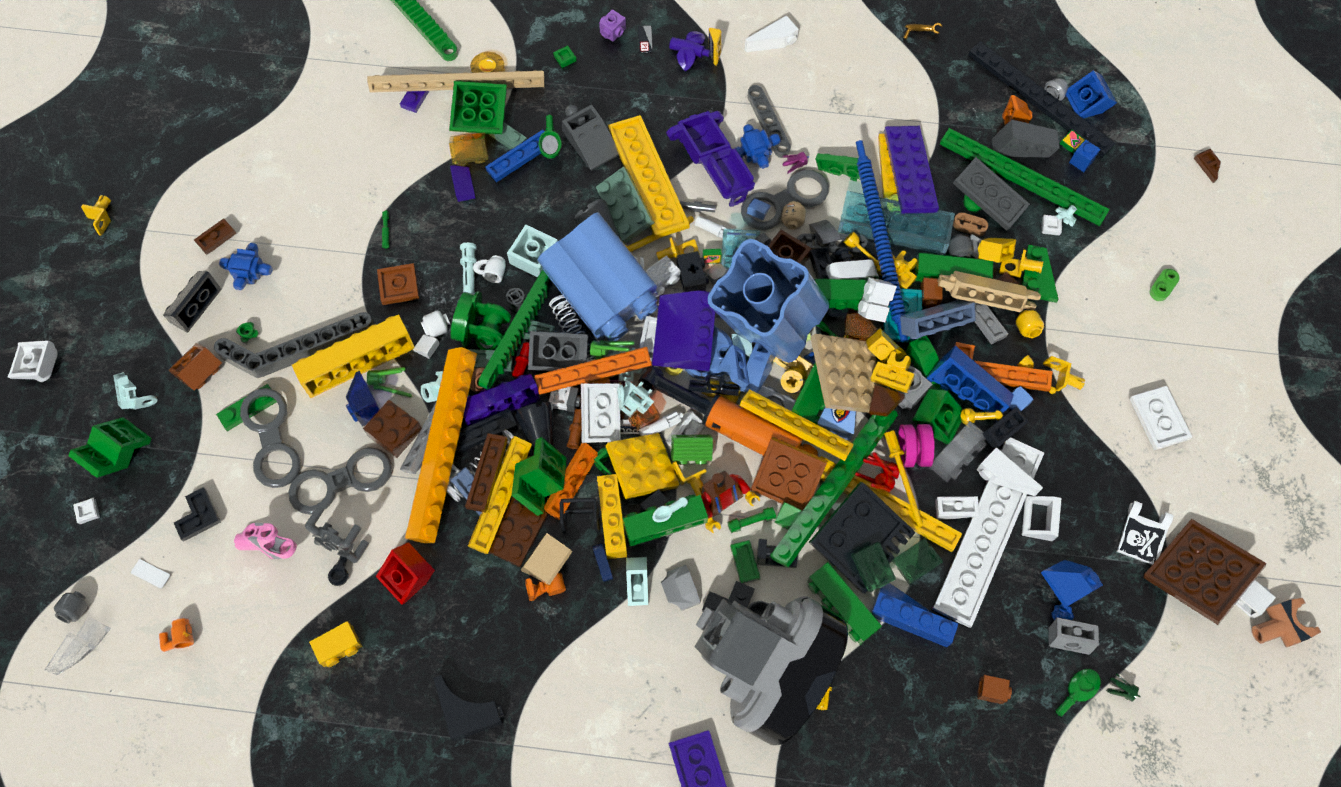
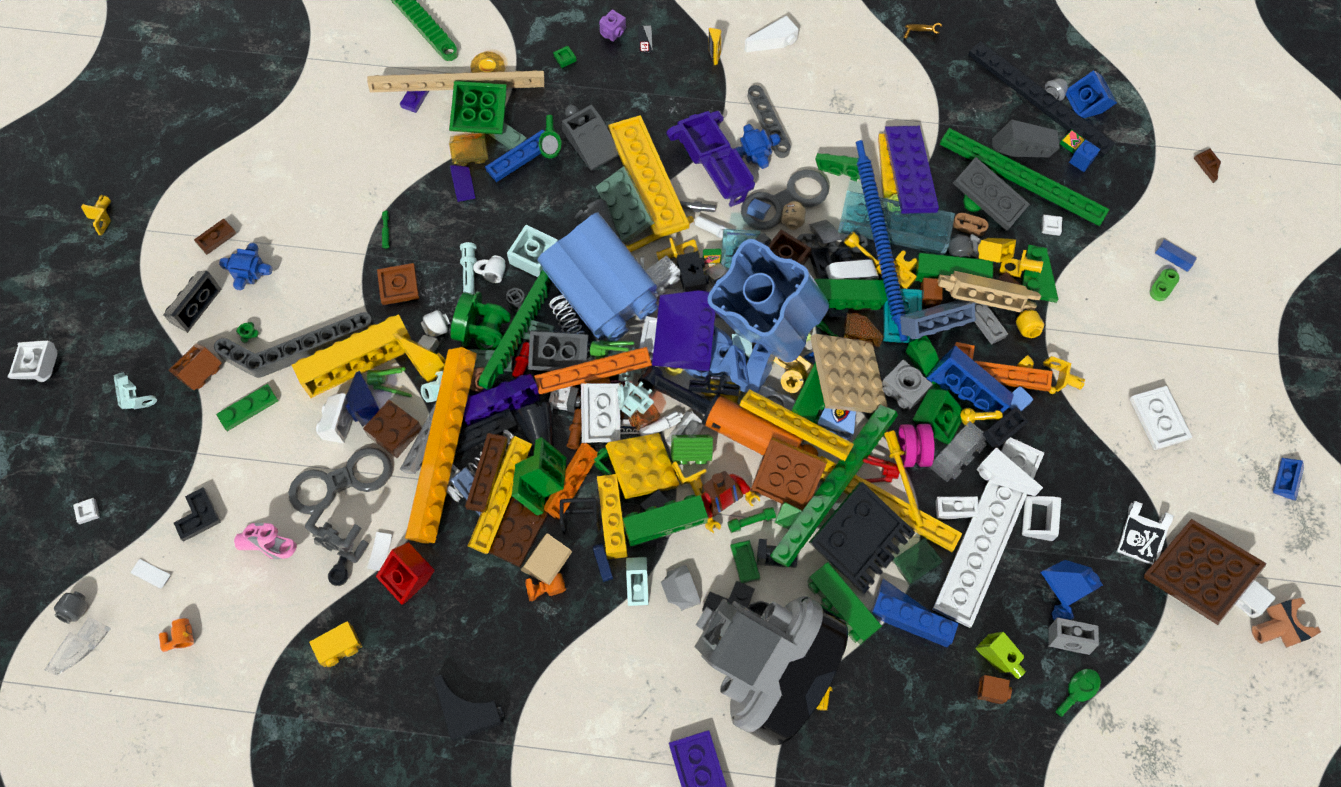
green bracket [68,417,151,478] -> none
dark grey bar [240,388,301,488] -> none
light aqua piece [652,497,688,523] -> none
dark purple plant [669,31,711,71] -> none
flat silver piece [782,152,809,174] -> none
clear green plate [851,542,896,592] -> none
red plant [855,452,895,492] -> none
white brick [858,277,897,322] -> none
yellow slope [866,328,906,364] -> none
reddish brown slope [869,385,905,416] -> none
yellow plate [870,351,915,393] -> none
yellow hinge [891,253,908,275] -> none
orange slope [1002,95,1032,125] -> none
light aqua plant [1056,205,1077,227] -> none
dark green piece [1106,673,1141,702] -> none
none -> white slope [316,393,355,443]
none -> white sticker [367,532,392,571]
none -> yellow slope [393,332,446,383]
none -> lime torso [975,632,1026,679]
none -> blue slope [1155,239,1197,272]
none -> blue slope [1273,458,1304,501]

